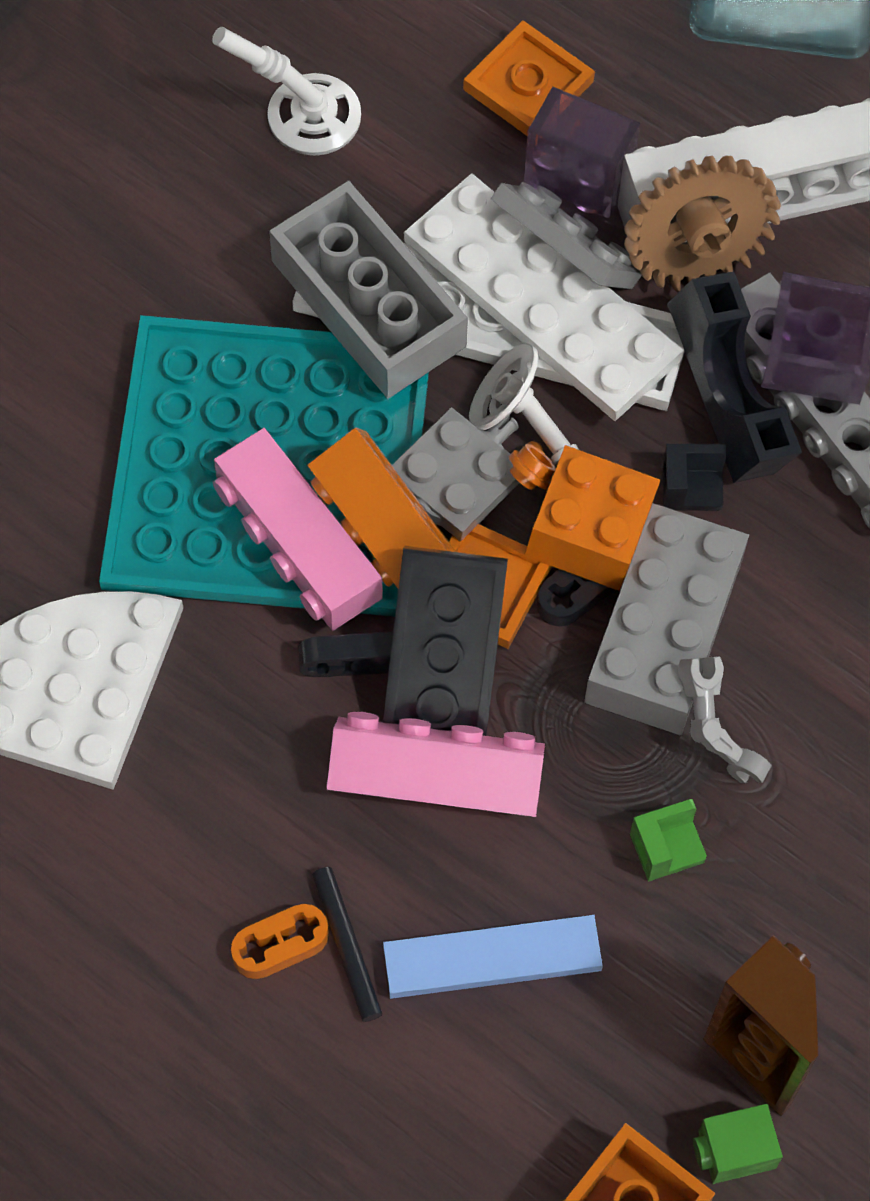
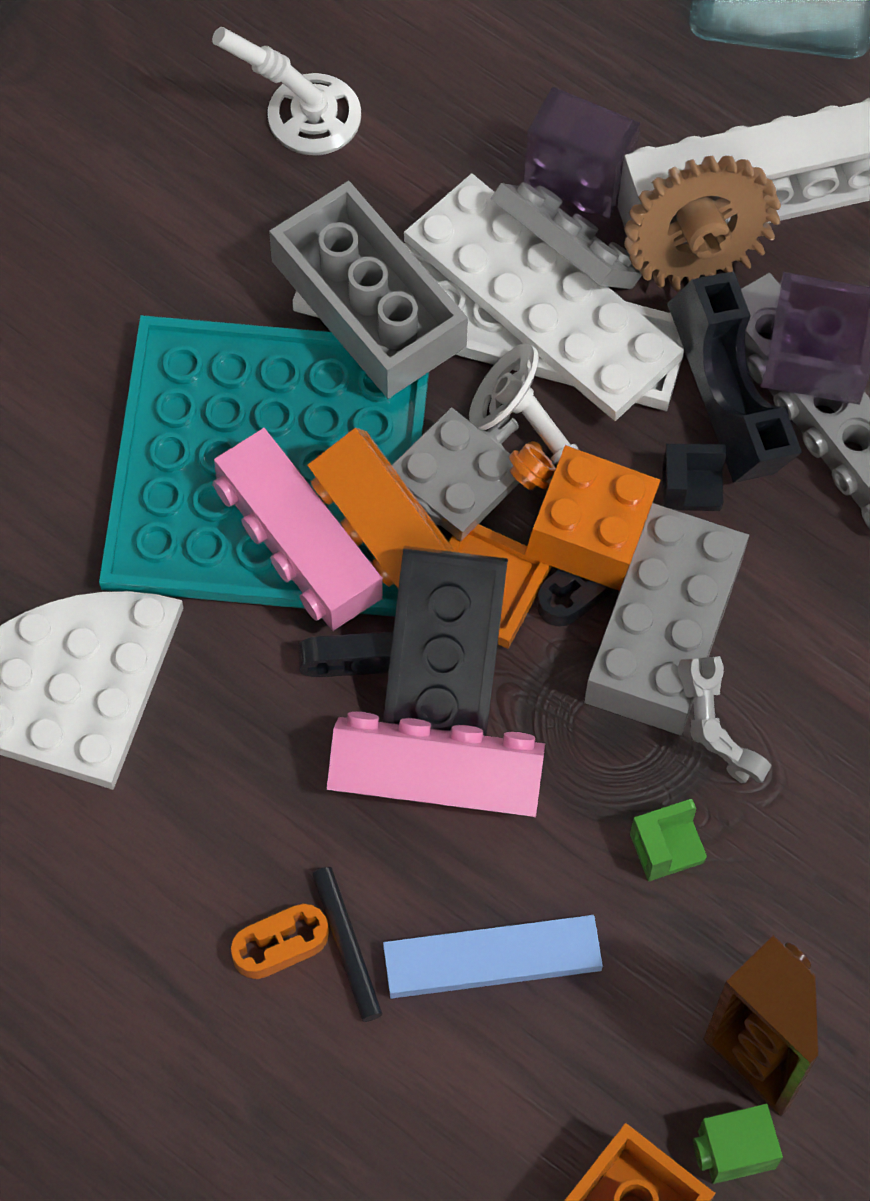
orange plate [463,20,595,141] -> none

